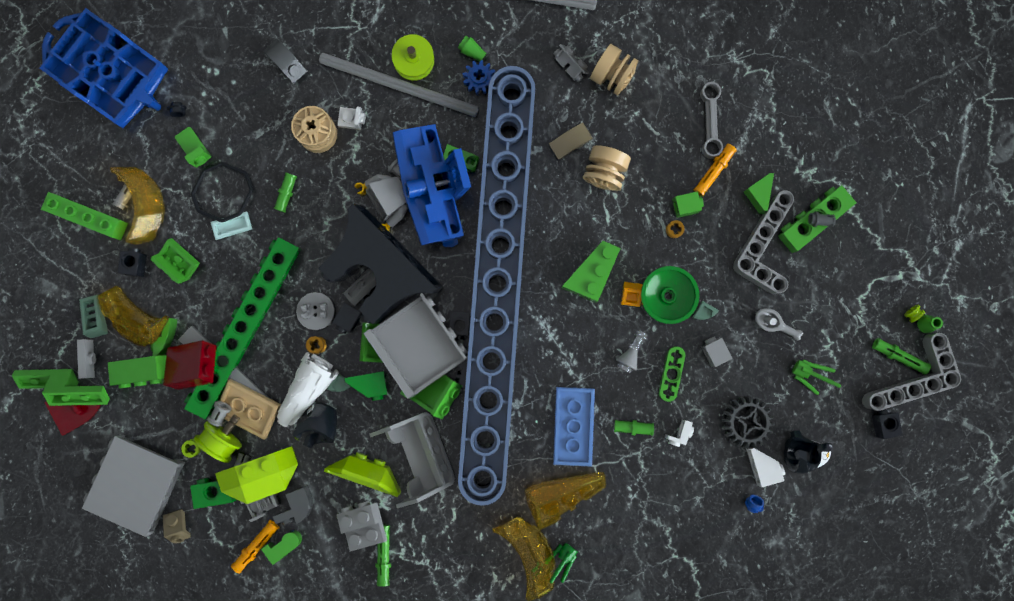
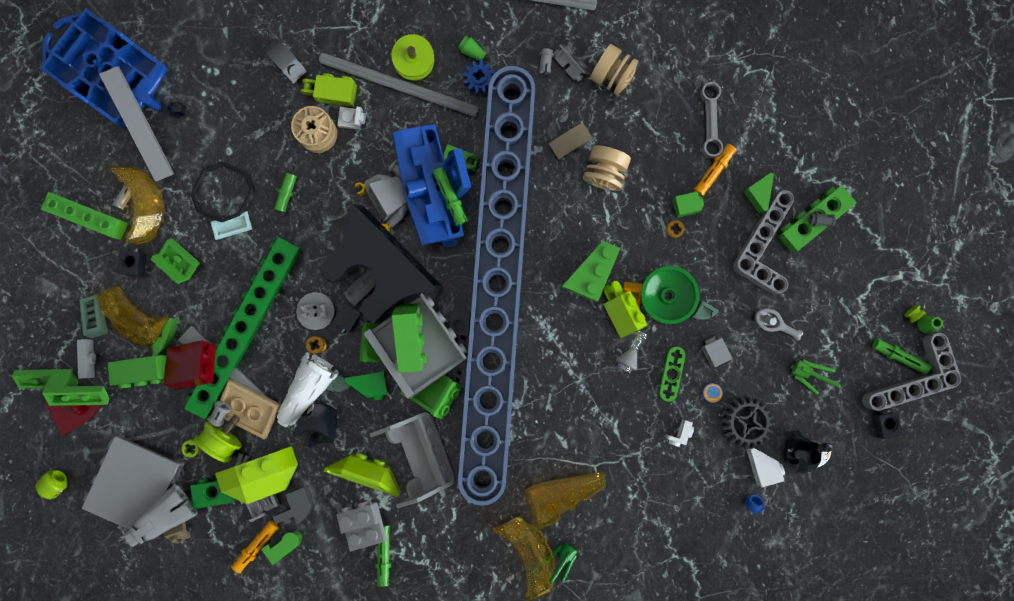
bright green bracket [175,127,212,168] -> none
medium blue tile [553,387,595,466] -> none
bright green pin [614,420,654,436] -> none
none -> lime head [35,470,67,499]
none -> light grey tile [99,66,174,182]
none -> light grey piece [124,484,198,547]
none -> lime brick [301,73,357,108]
none -> bright green wedge [392,303,427,373]
none -> bright green pin [433,167,468,226]
none -> light grey pin [539,48,554,74]
none -> lime brick [603,281,647,338]
none -> medium blue tile [702,383,723,403]

